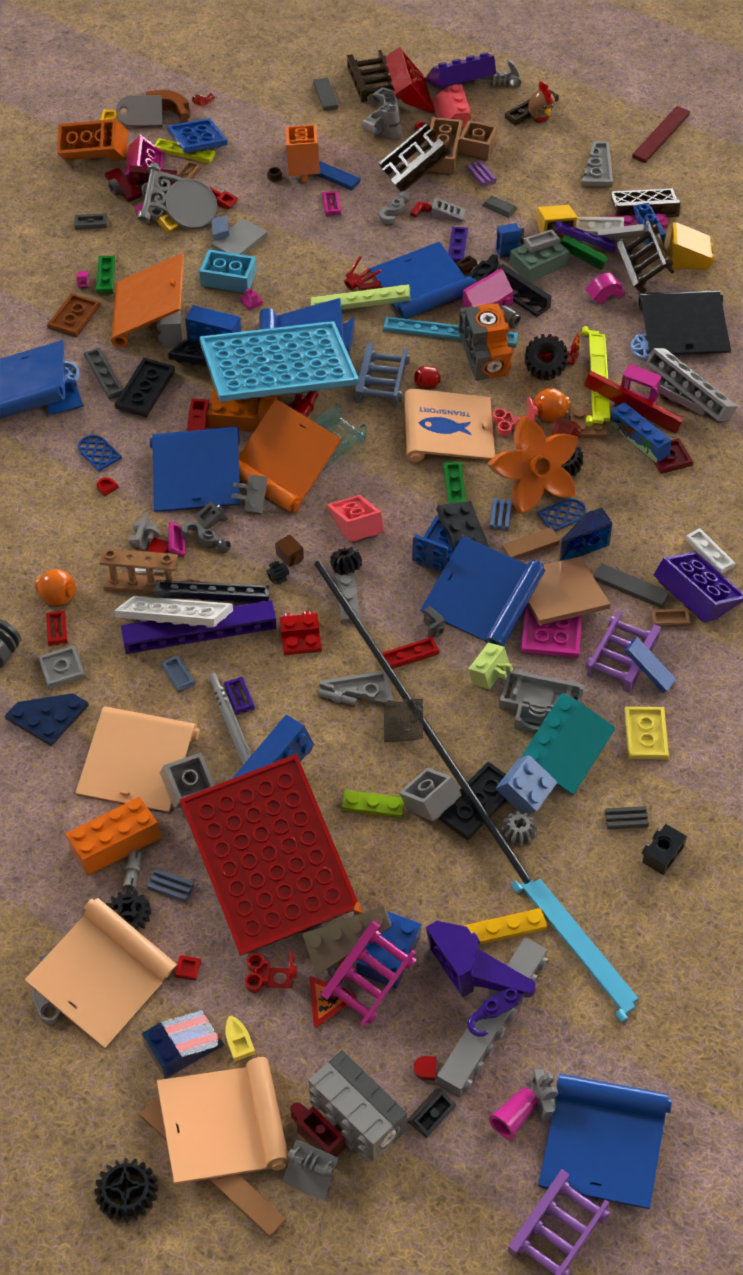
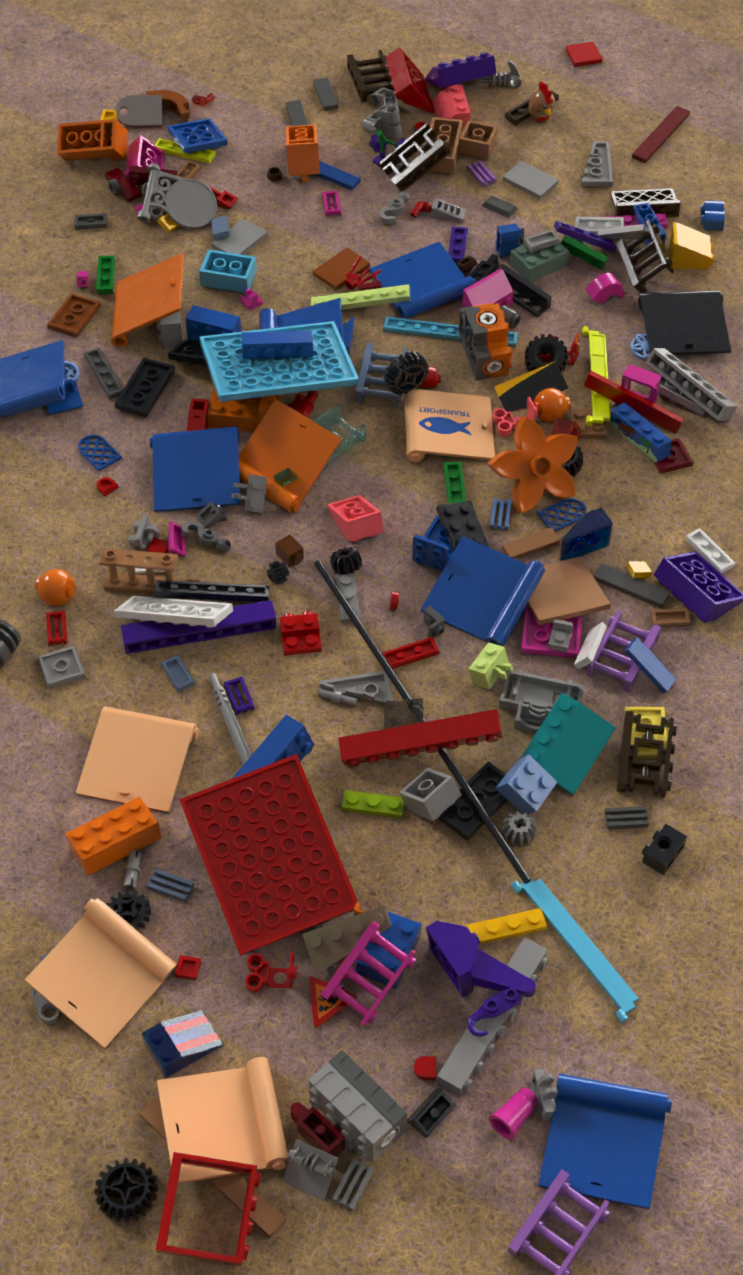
dark blue plate [5,693,89,746] -> none
light grey brick [160,752,215,809] -> none
light yellow plate [225,1016,255,1062] -> none
yellow slope [536,205,577,243] -> none
none -> red window [156,1152,261,1266]
none -> blue brick [242,331,313,359]
none -> tile [273,468,297,487]
none -> dark grey tile [286,100,308,126]
none -> dark orange tile [313,248,370,290]
none -> light grey tile [332,1158,374,1211]
none -> red brick [338,709,503,767]
none -> dark purple plant [369,130,407,166]
none -> black gear [383,351,429,395]
none -> red tile [389,591,399,611]
none -> black sticker [494,361,568,412]
none -> light grey tile [503,161,559,199]
none -> light grey bracket [548,619,573,653]
none -> red tile [565,41,603,67]
none -> white tile [574,622,607,669]
none -> dark brown fence [616,711,677,797]
none -> yellow tile [626,562,652,578]
none -> blue brick [700,200,725,230]

